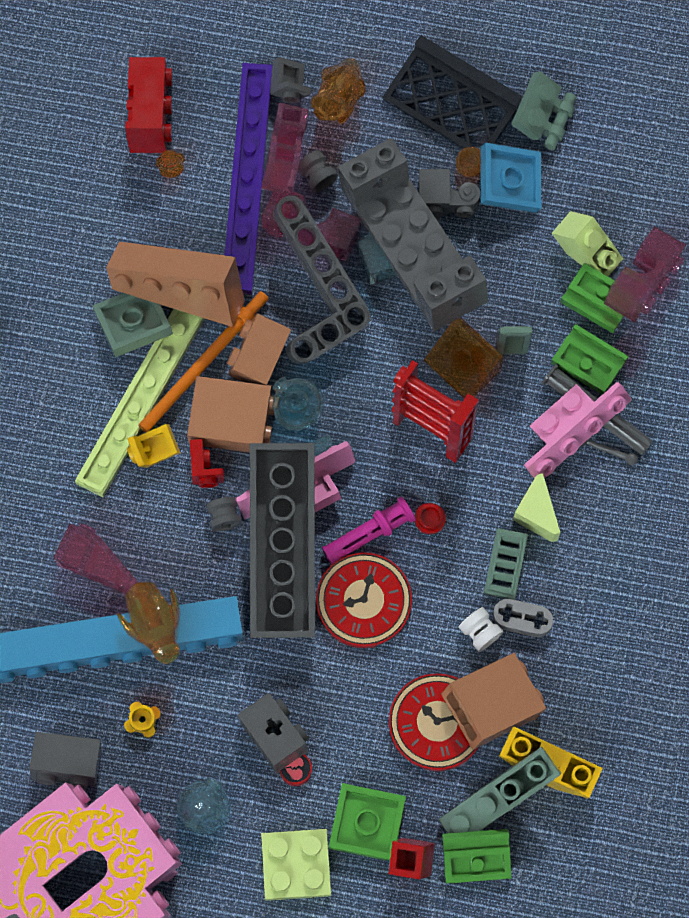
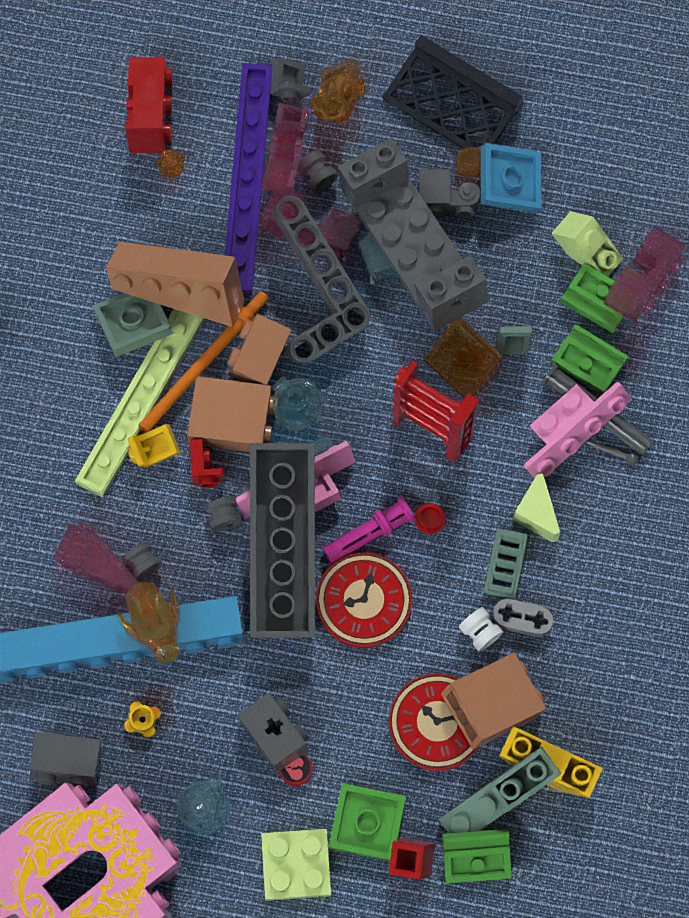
sand green plate [511,71,577,150] -> none
none -> dark grey wheel [122,542,162,581]

